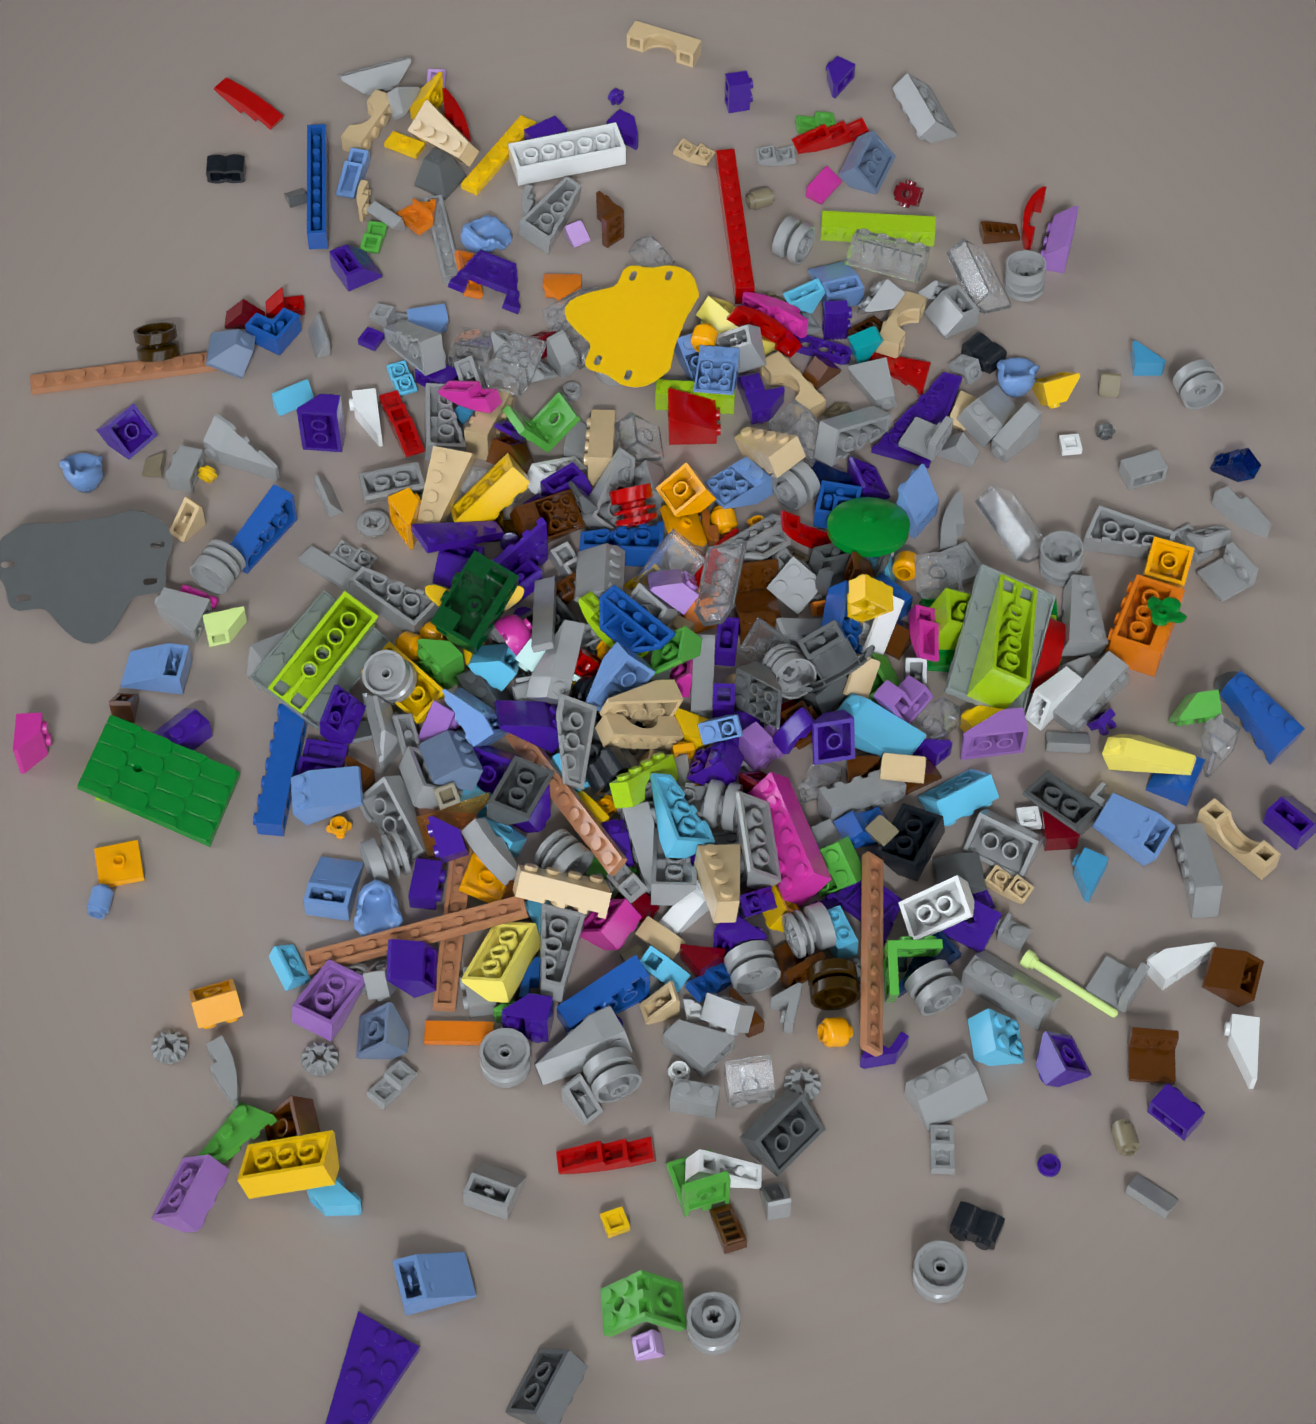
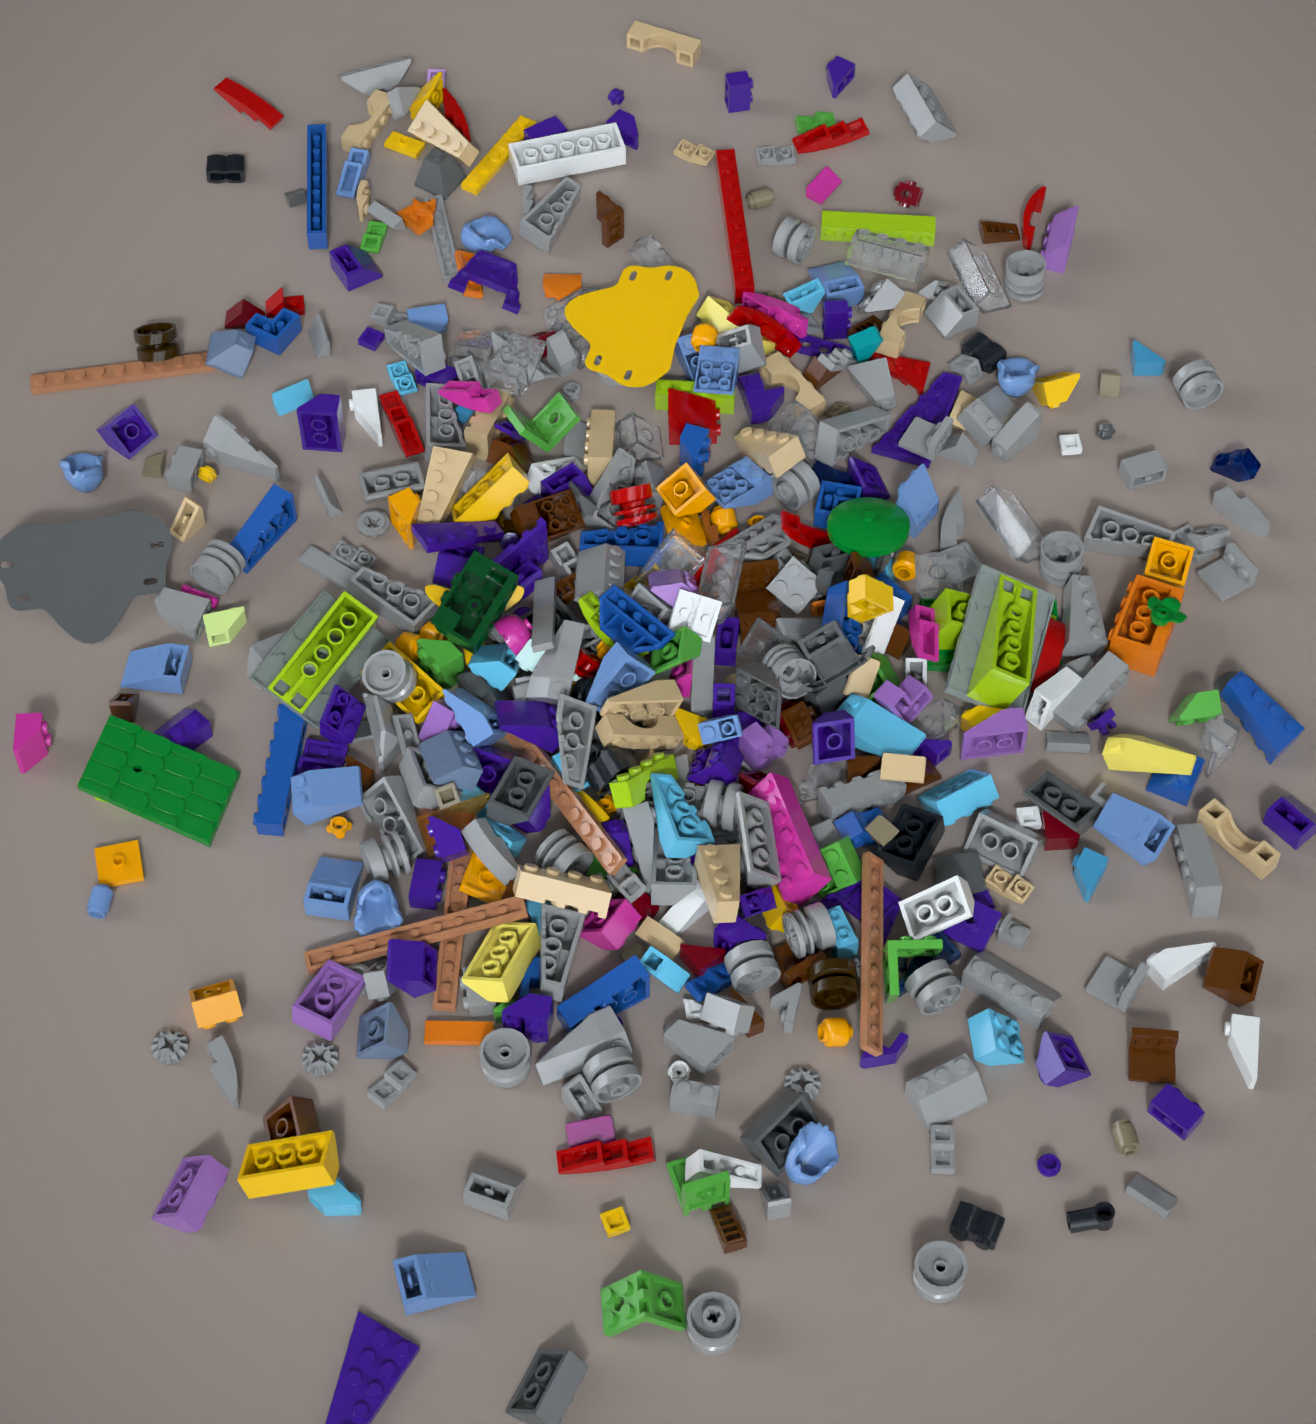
bright green wing [198,1102,277,1164] -> none
medium azure slope [269,944,311,991] -> none
lavender slope [564,220,590,248] -> none
lavender slope [631,1329,665,1361] -> none
tan slope [639,981,680,1025] -> none
light orange plate [671,742,695,760] -> none
clear slope [723,1054,775,1108] -> none
dark purple slope [773,707,815,754] -> none
sand blue slope [838,130,896,194] -> none
yellowish green piece [1020,949,1118,1017] -> none
none -> magenta slope [565,1115,616,1148]
none -> white slope [667,589,722,643]
none -> blue slope [679,423,712,477]
none -> medium blue piece [784,1121,839,1186]
none -> light grey slope [817,348,857,371]
none -> black piece [1066,1202,1115,1234]

